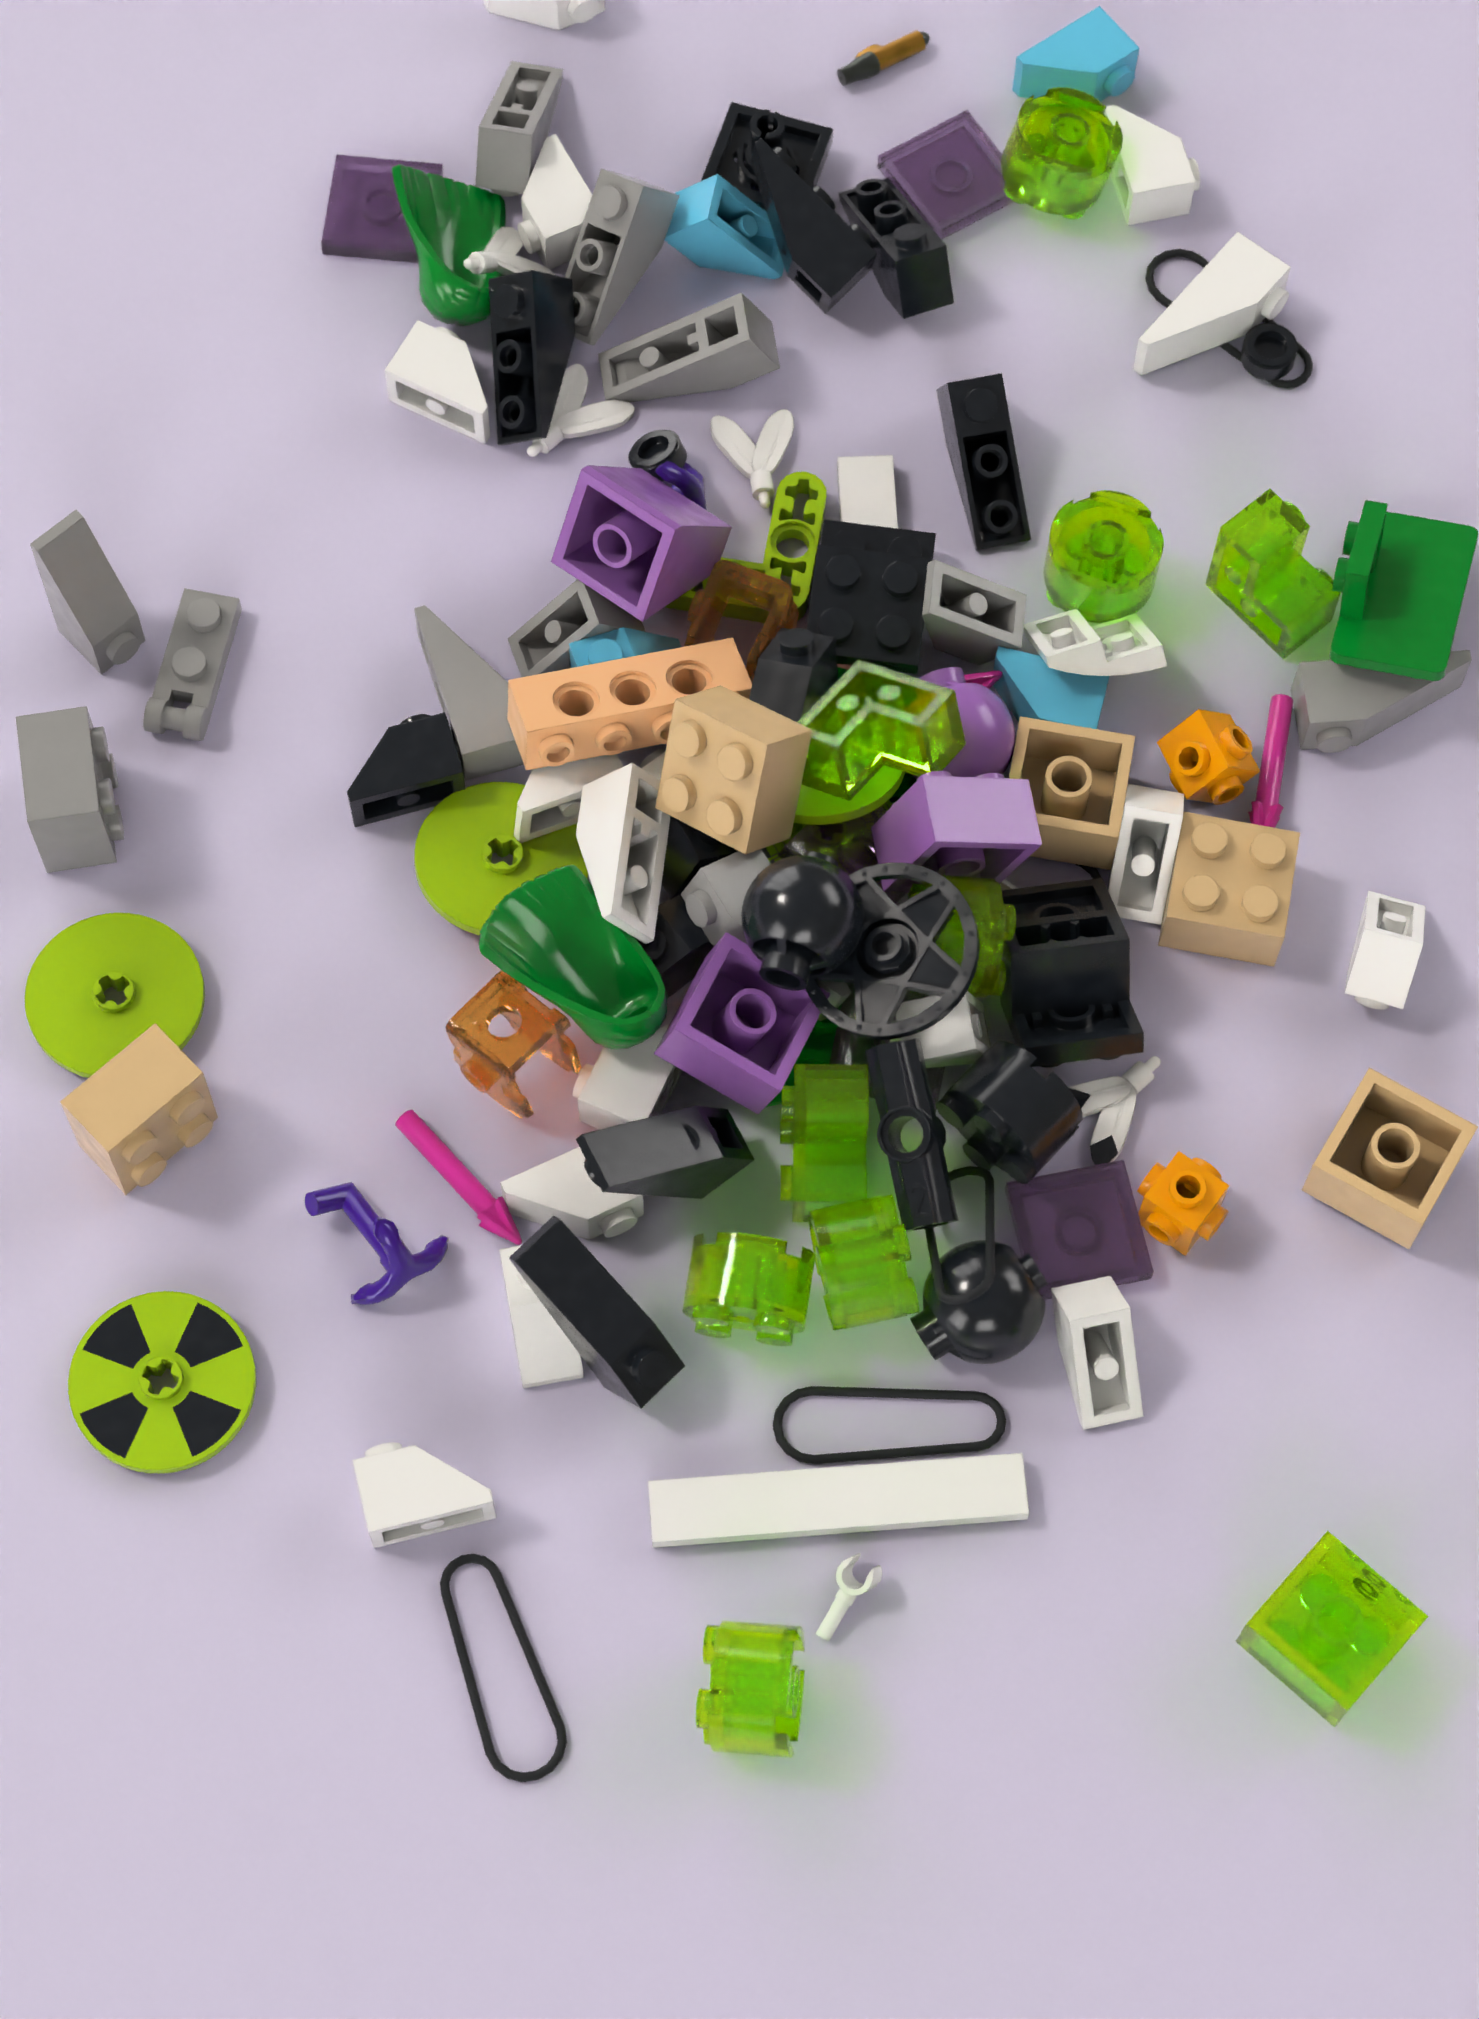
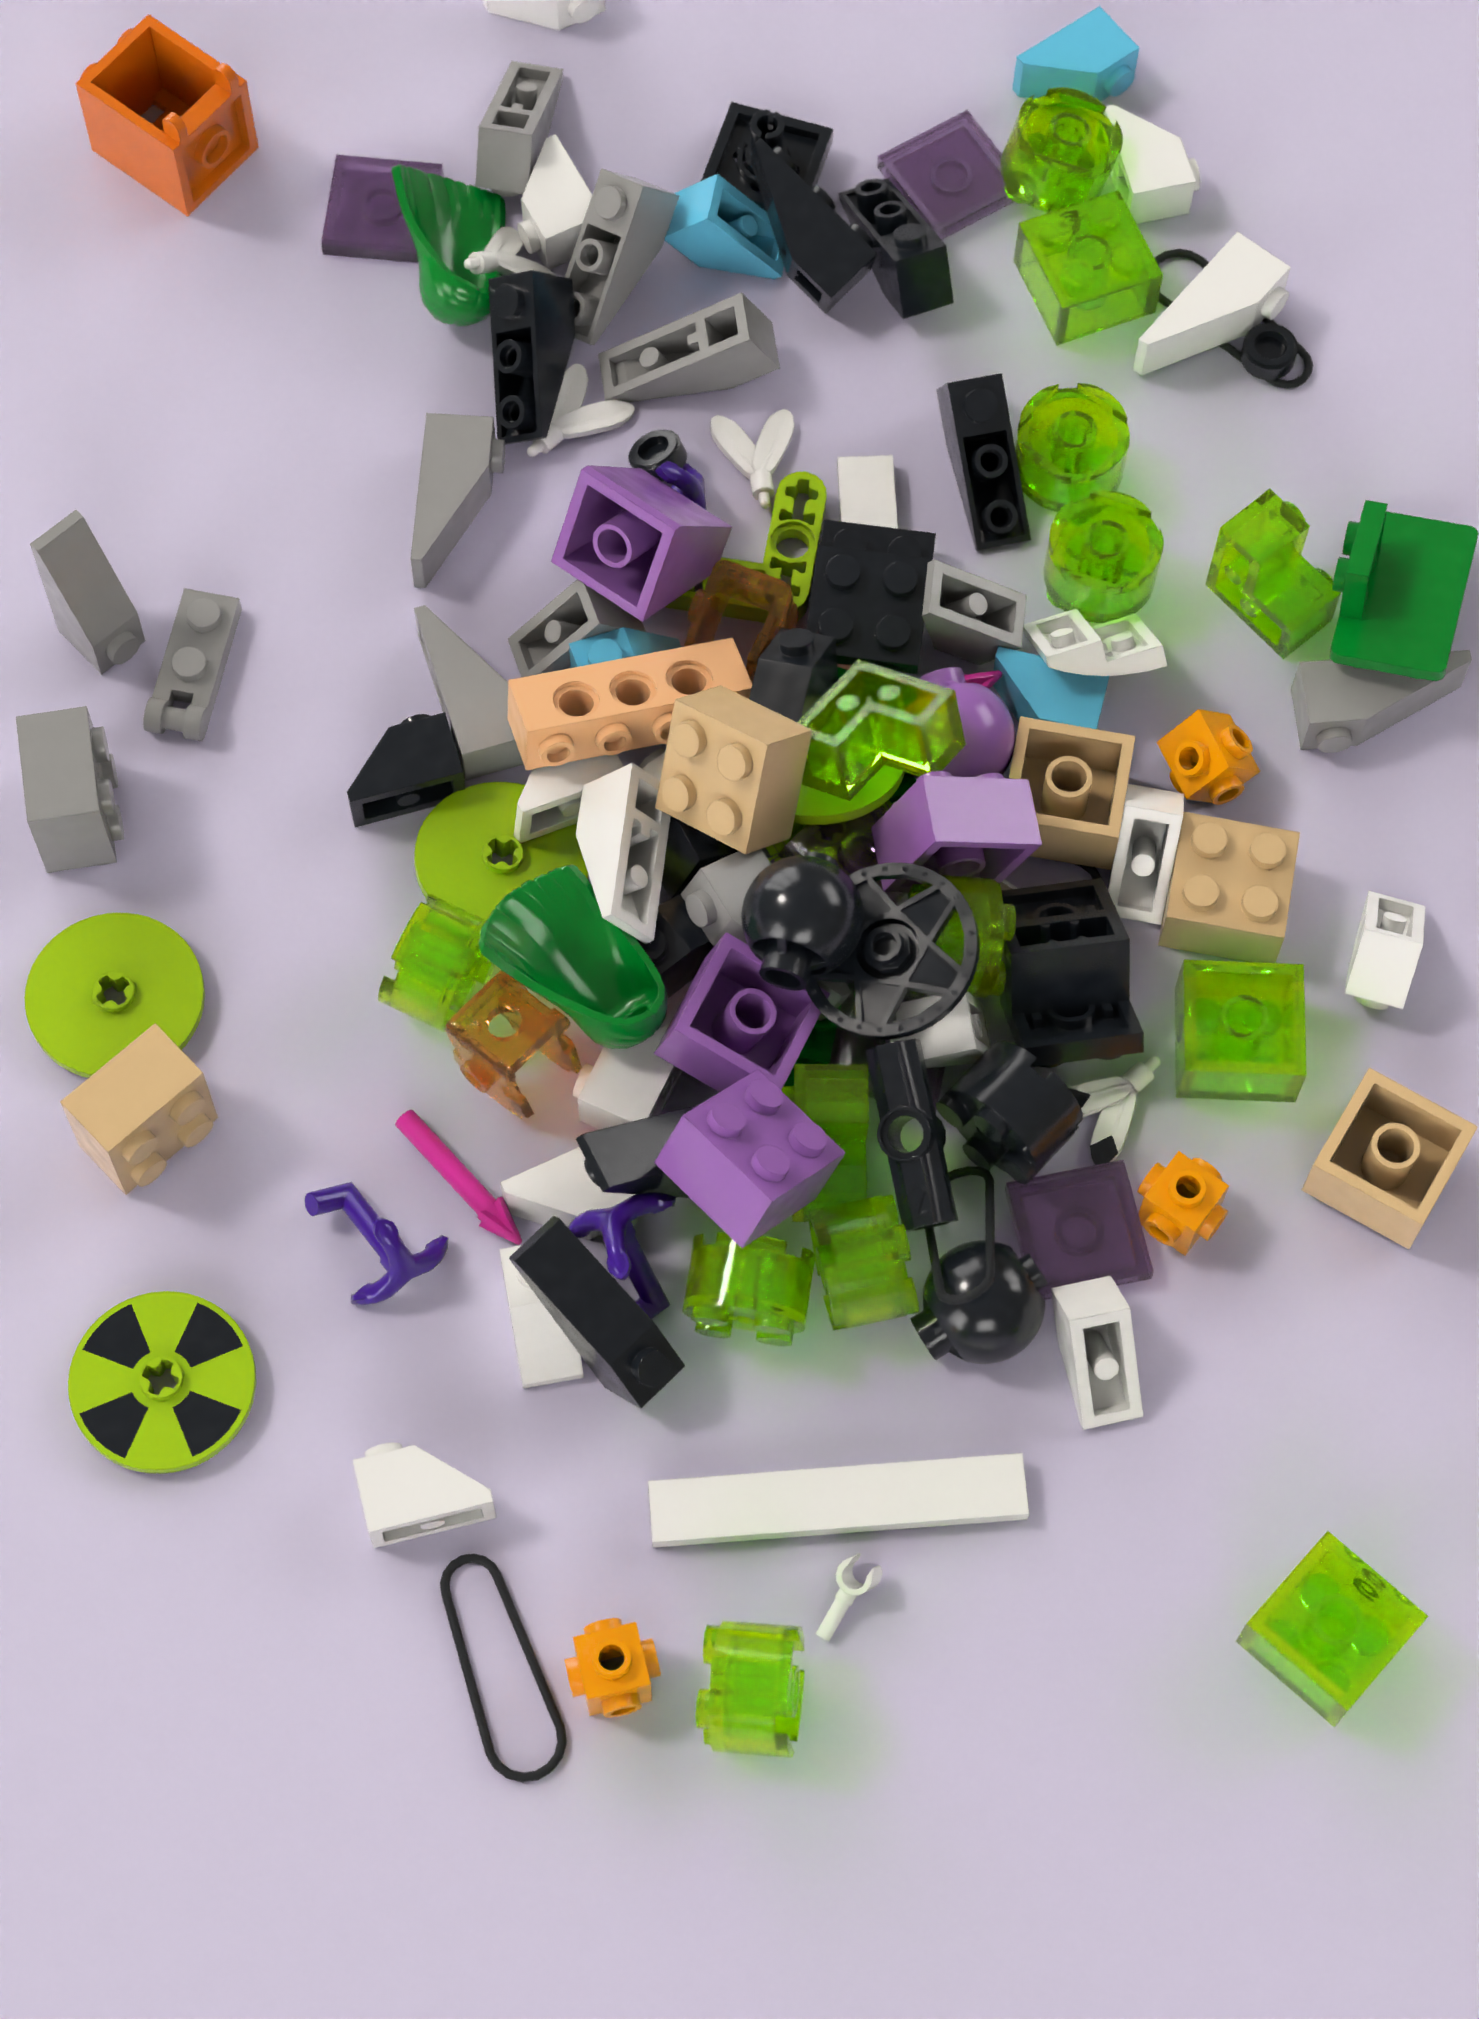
white slope [385,320,490,444] -> none
black piece [773,1386,1006,1464] -> none
piece [837,30,930,86] -> none
dark pink piece [1248,694,1293,828] -> none
none -> orange container [75,14,259,217]
none -> clear neon green brick [378,894,495,1034]
none -> light grey slope [410,413,505,588]
none -> light orange brick [564,1618,661,1718]
none -> dark purple piece [568,1192,676,1319]
none -> medium lavender brick [654,1069,846,1248]
none -> clear neon green brick [1013,190,1163,346]
none -> clear neon green brick [1015,383,1130,519]
none -> clear neon green brick [1175,959,1307,1102]

